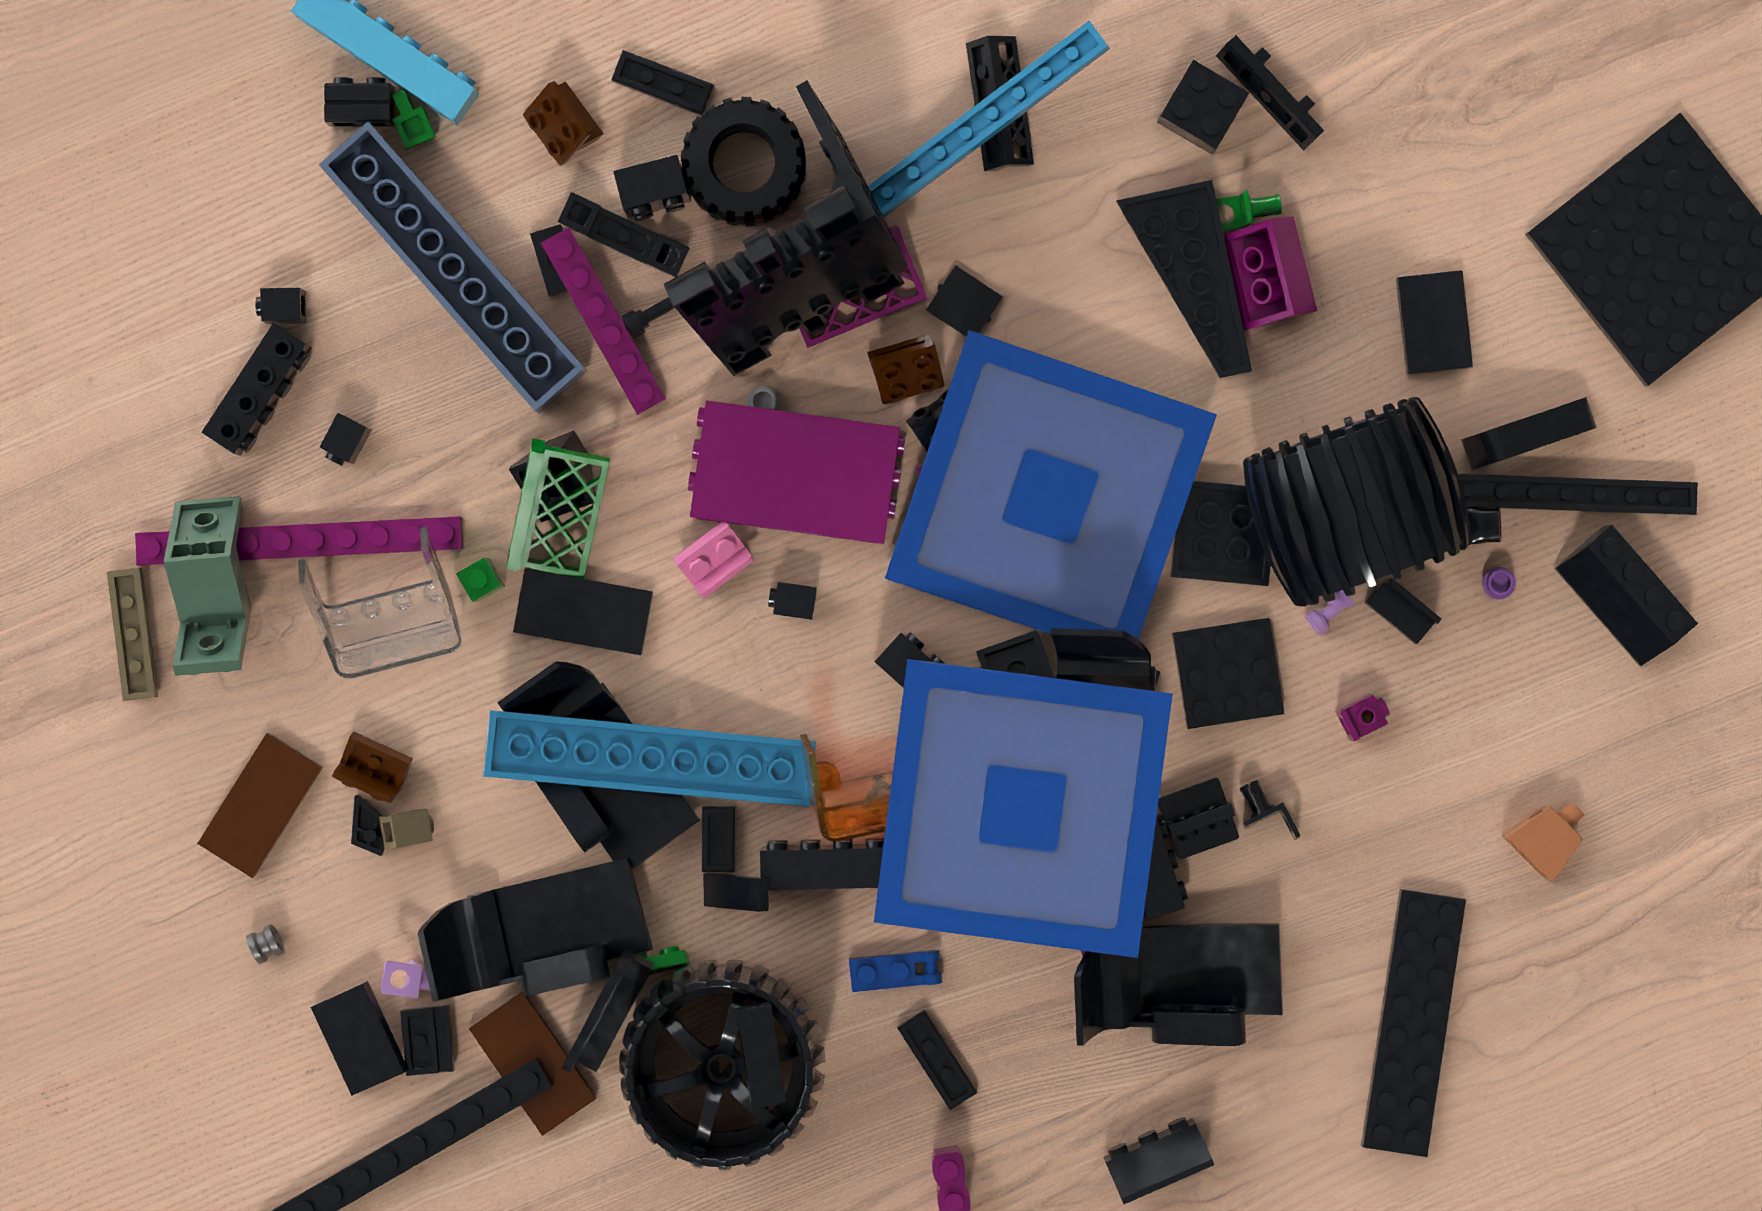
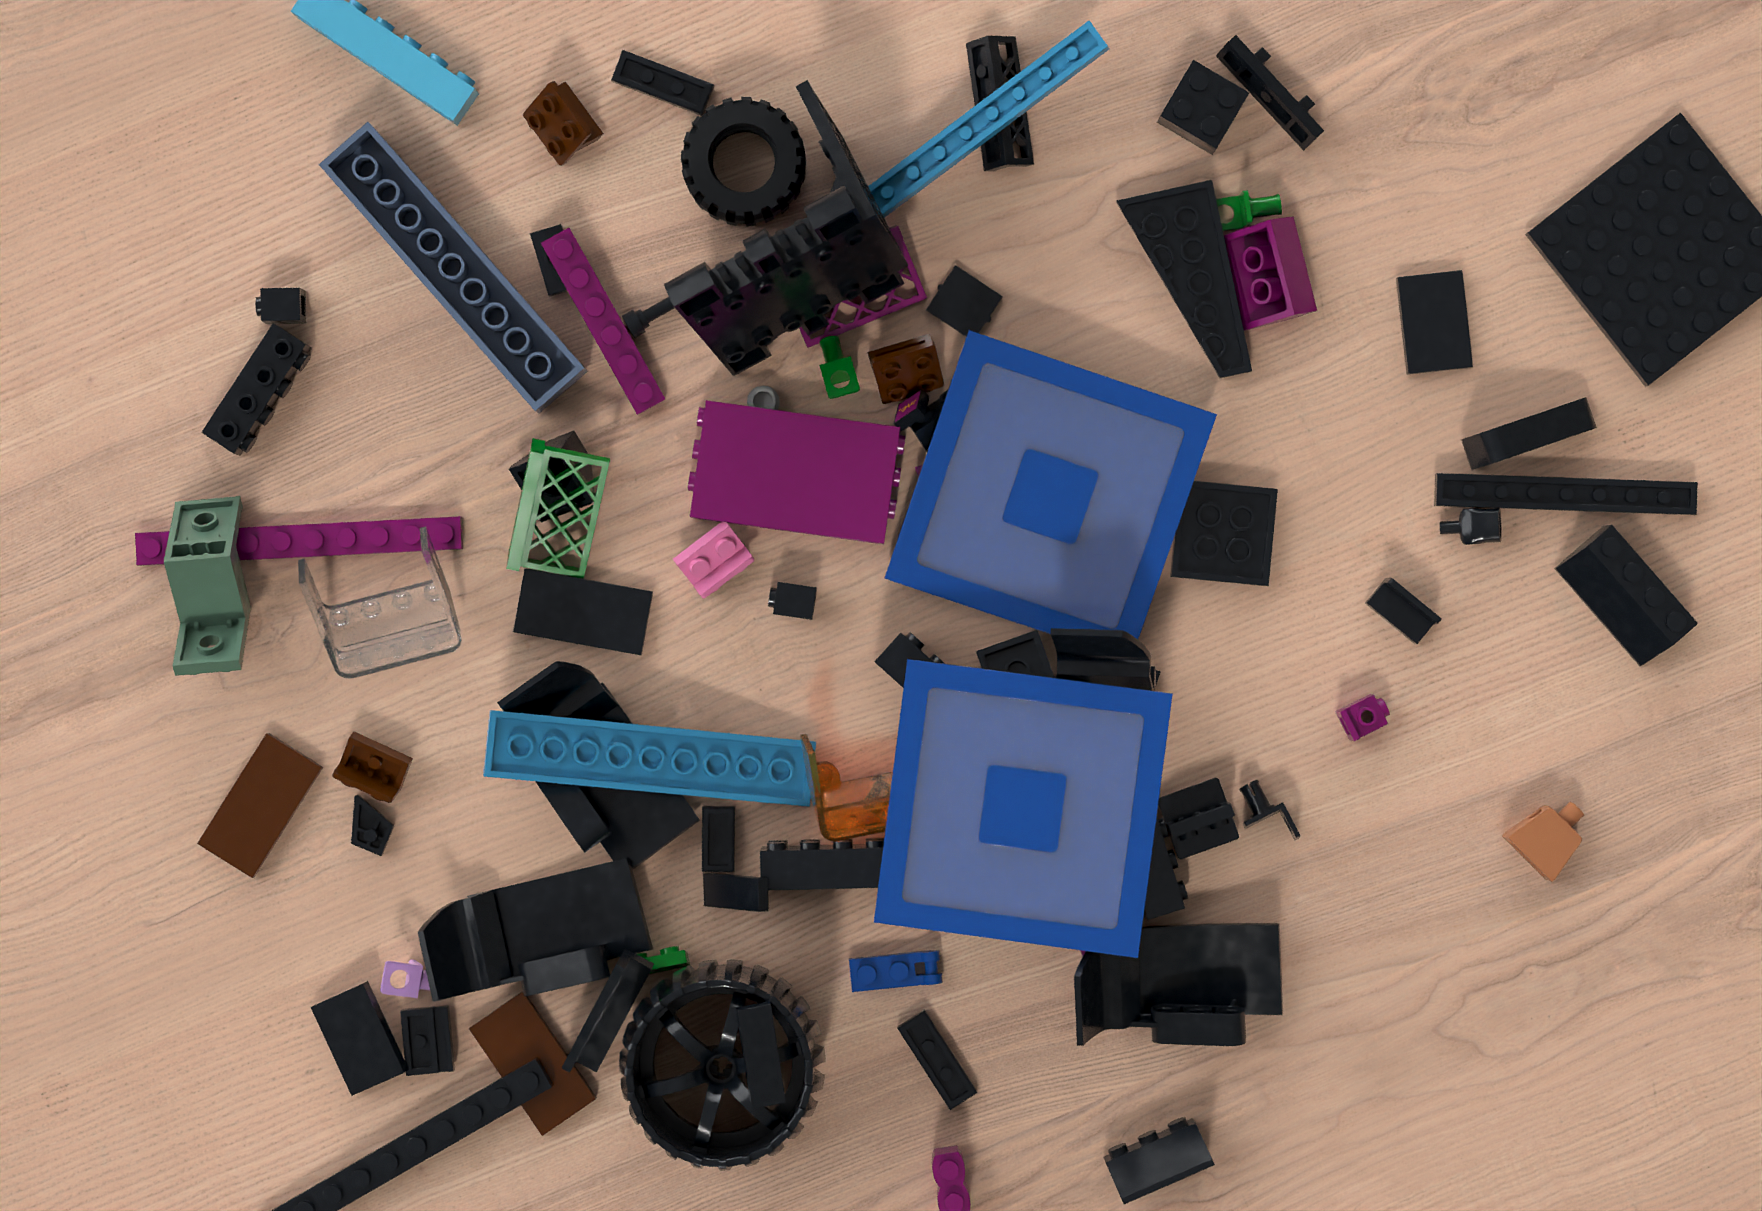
dark tan plate [107,568,158,701] -> none
flat silver wheel [246,924,285,964] -> none
black brick [320,413,372,466] -> none
black brick [324,77,395,127] -> none
dark tan brick [379,809,434,849] -> none
green plate [392,89,437,150] -> none
green brick [456,557,505,602] -> none
black slope [558,192,690,277] -> none
black brick [613,155,691,221] -> none
black plate [1172,618,1284,729] -> none
black wheel [1243,397,1471,607] -> none
lavender piece [1305,590,1354,636] -> none
black plate [1361,889,1466,1157] -> none
medium lavender plate [1482,567,1516,599] -> none
none -> green bracket [819,336,860,399]
none -> black tile [893,389,929,431]

